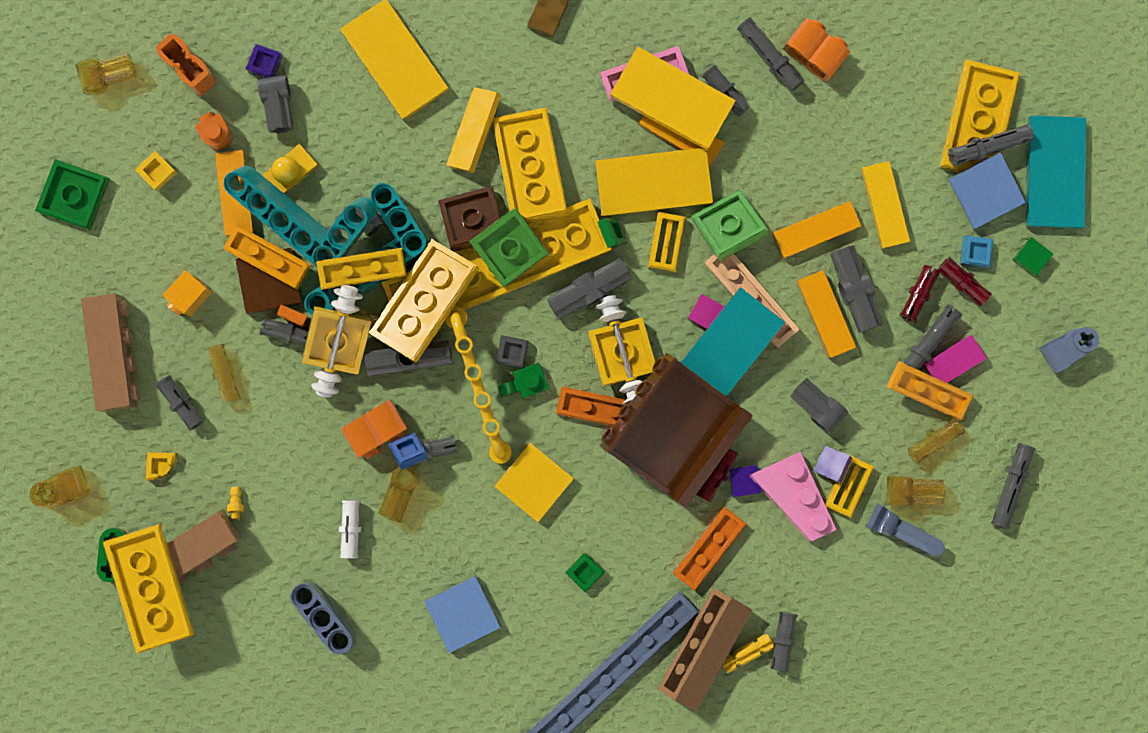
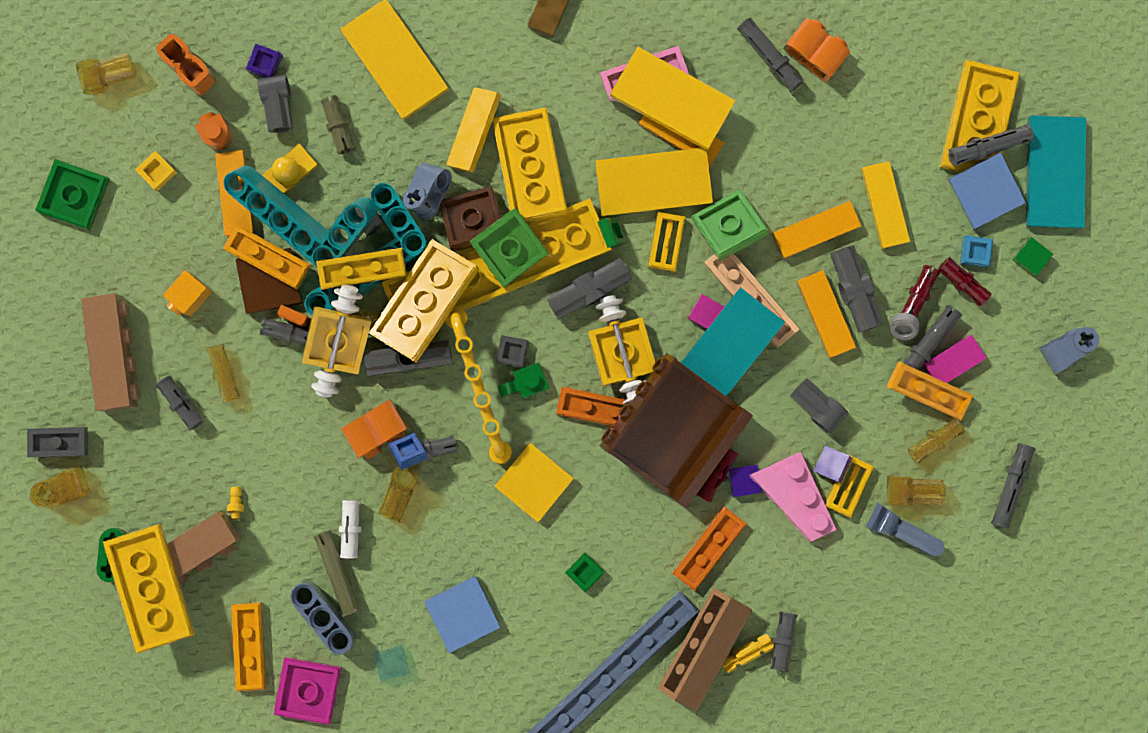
yellow tile [146,452,178,481] -> none
dark grey axle [702,65,749,116] -> none
none -> dark grey plate [27,427,88,457]
none -> light orange tile [231,602,266,691]
none -> dark pink tile [273,656,342,725]
none -> olive pin [313,530,362,618]
none -> olive pin [320,95,355,154]
none -> clear light blue tile [373,645,410,682]
none -> sand blue piece [403,163,452,220]
none -> light grey tile [890,313,920,340]

